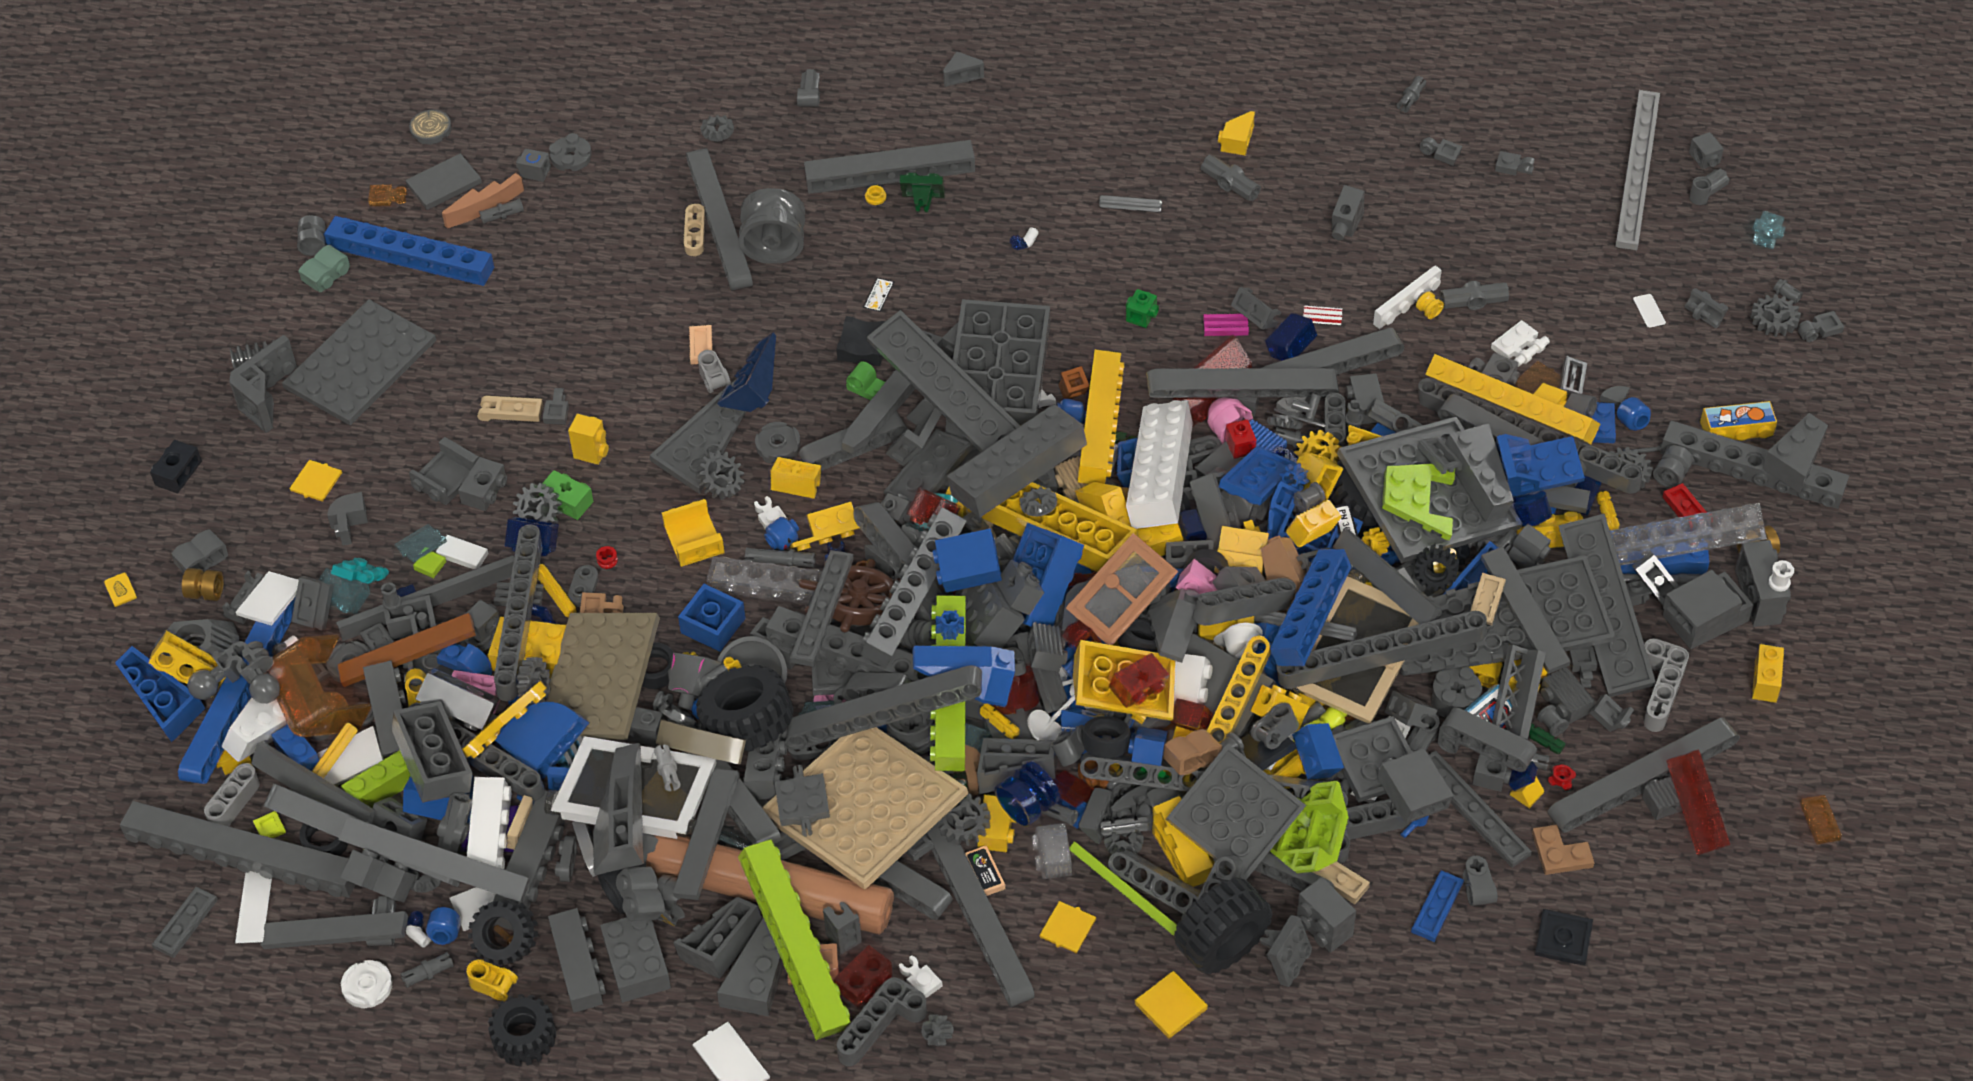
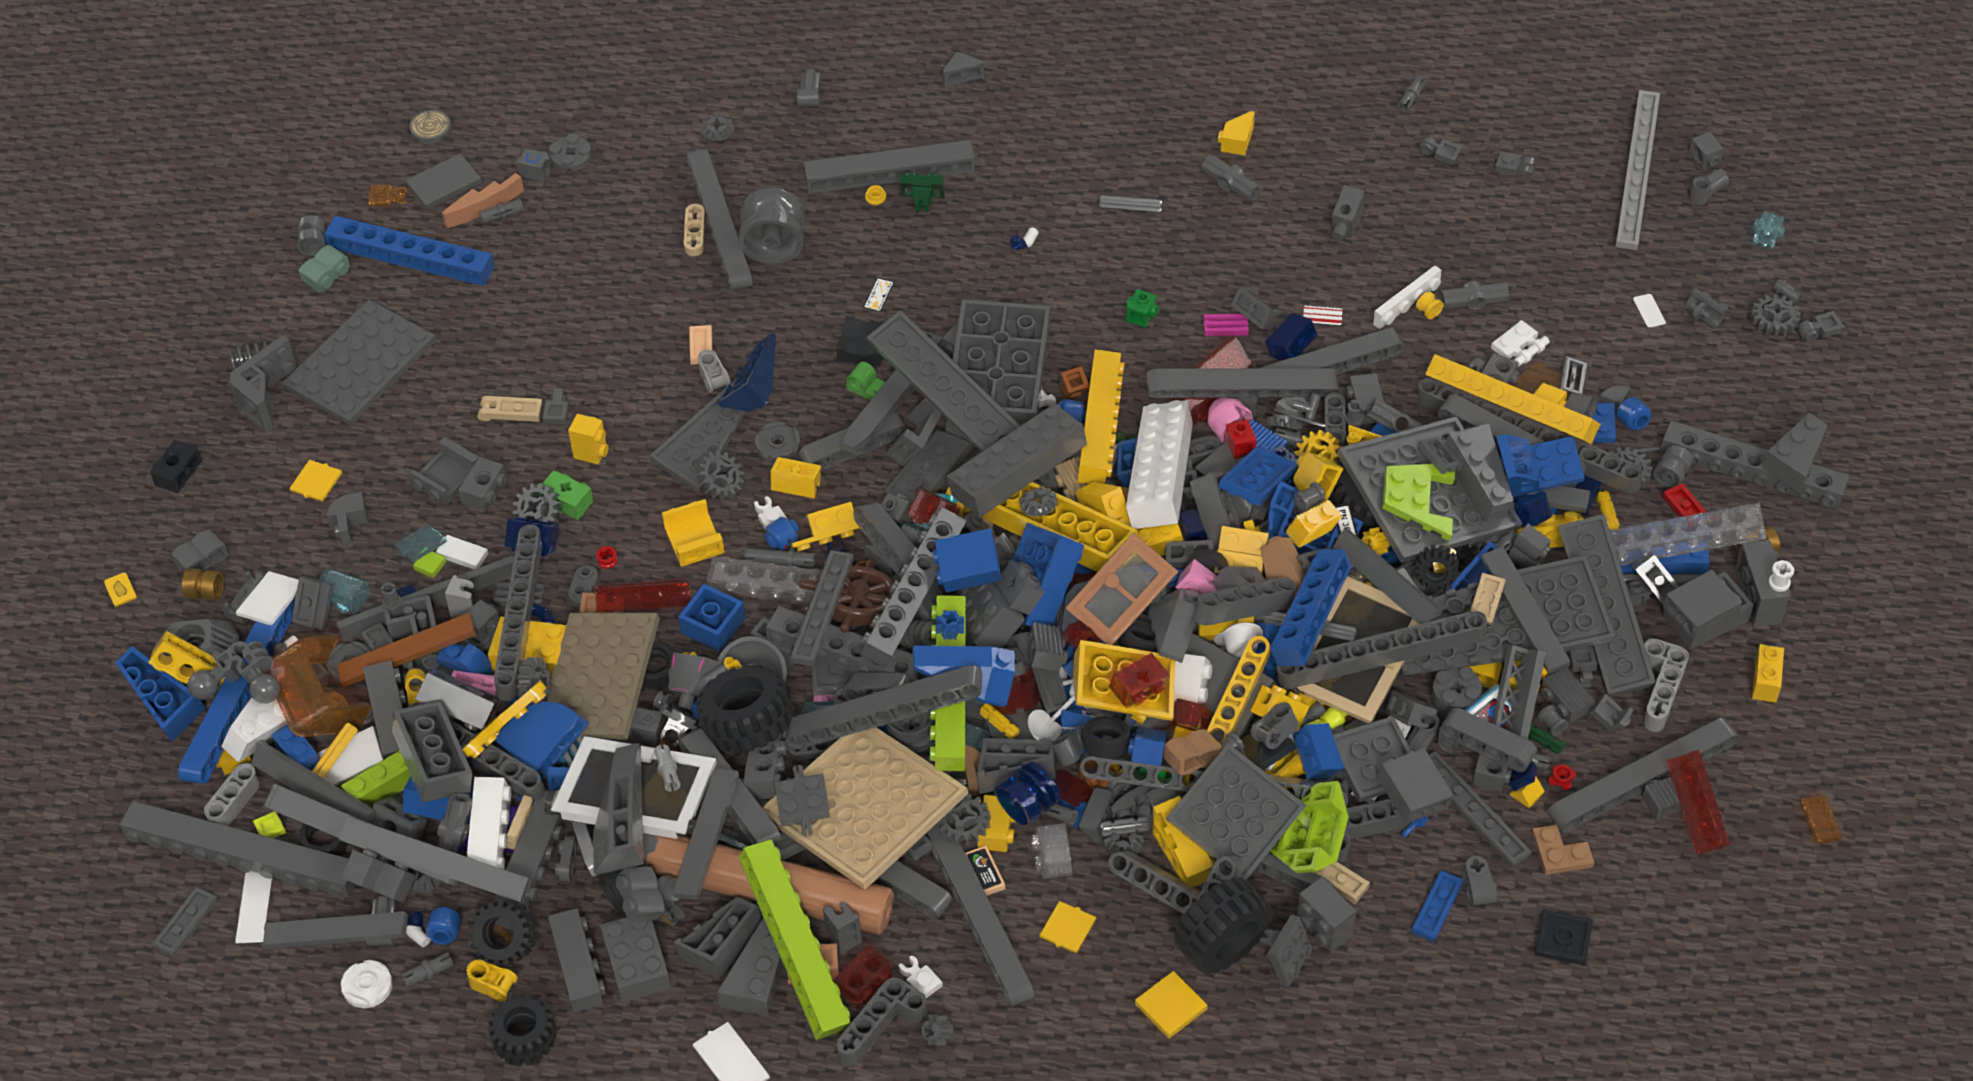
teal plate [331,558,389,584] -> none
white piece [450,887,496,931] -> none
yellow axle [537,564,577,618] -> none
dark tan slope [656,720,746,764] -> none
lime tile [1070,841,1177,936] -> none
blue gear [1279,463,1310,491] -> none
brick [1700,401,1777,441] -> none
none -> light grey hinge [445,575,474,619]
none -> clear red fence [592,580,690,612]

